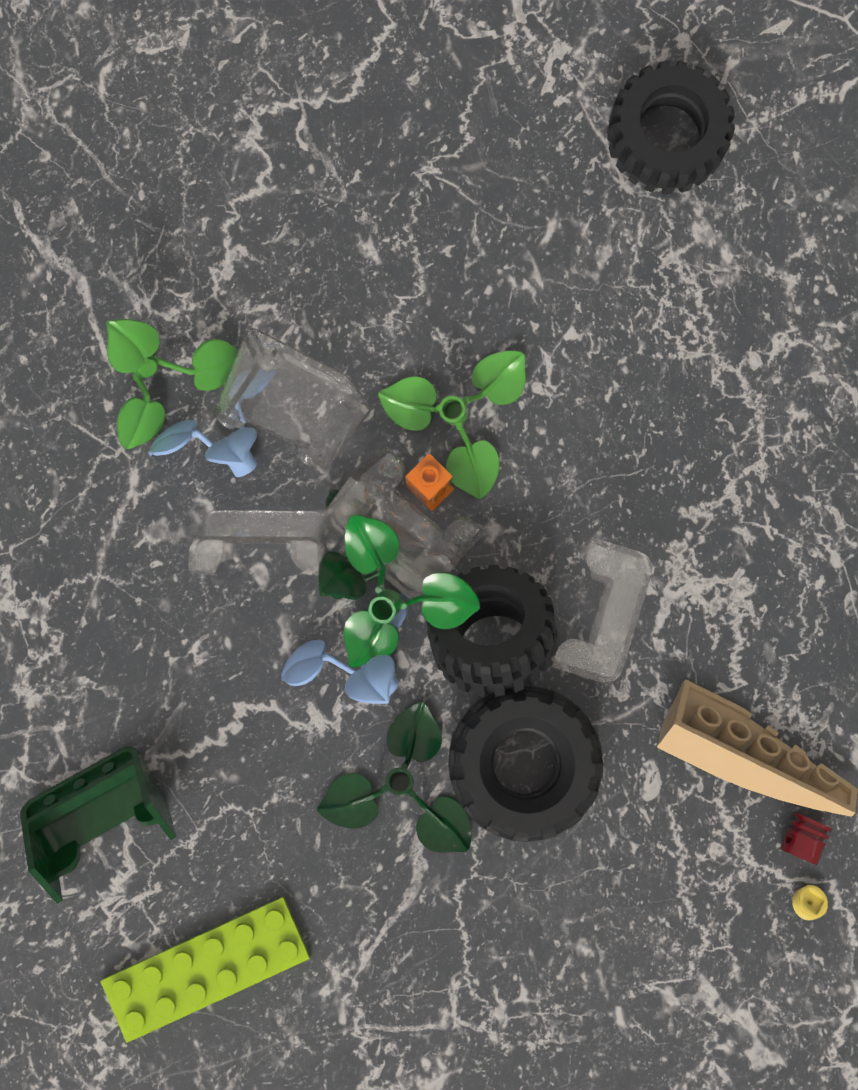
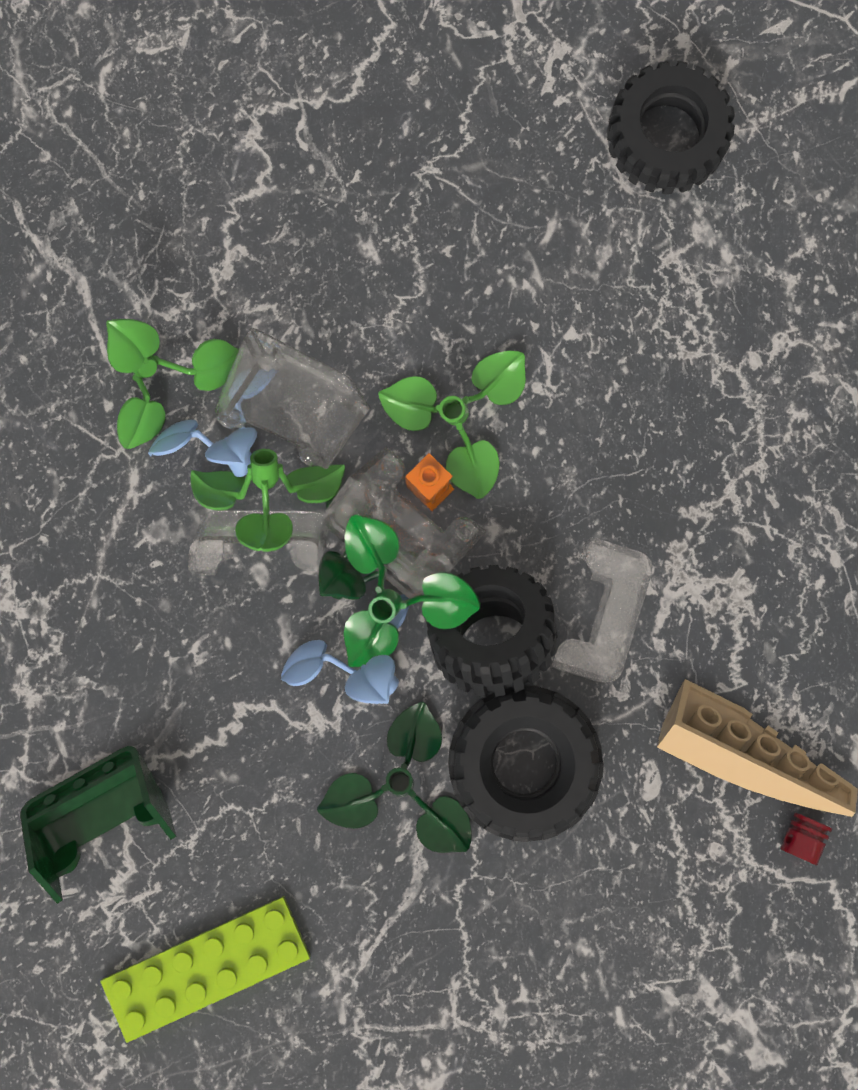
light yellow tile [792,885,828,921] -> none
none -> bright green plant [191,449,345,552]

